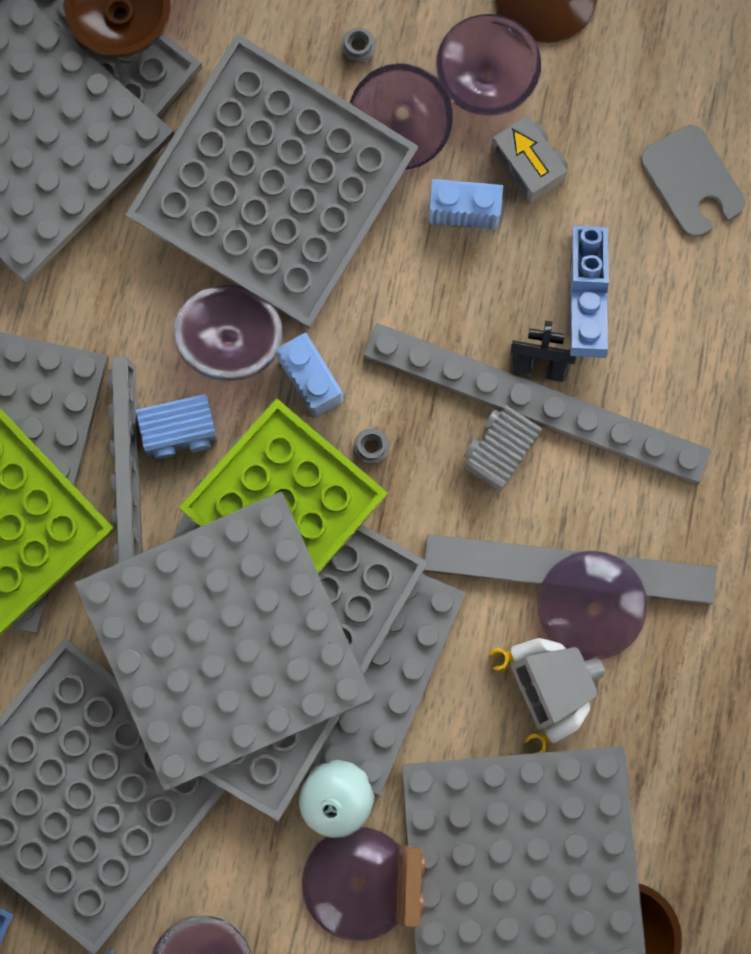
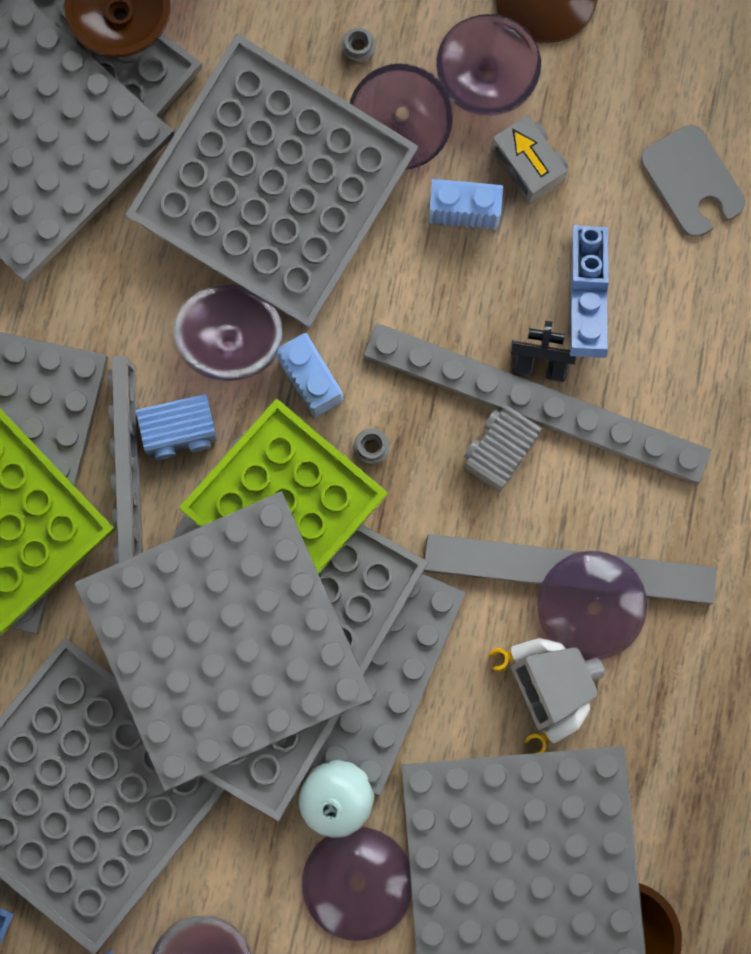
medium nougat plate [396,846,425,927] -> none

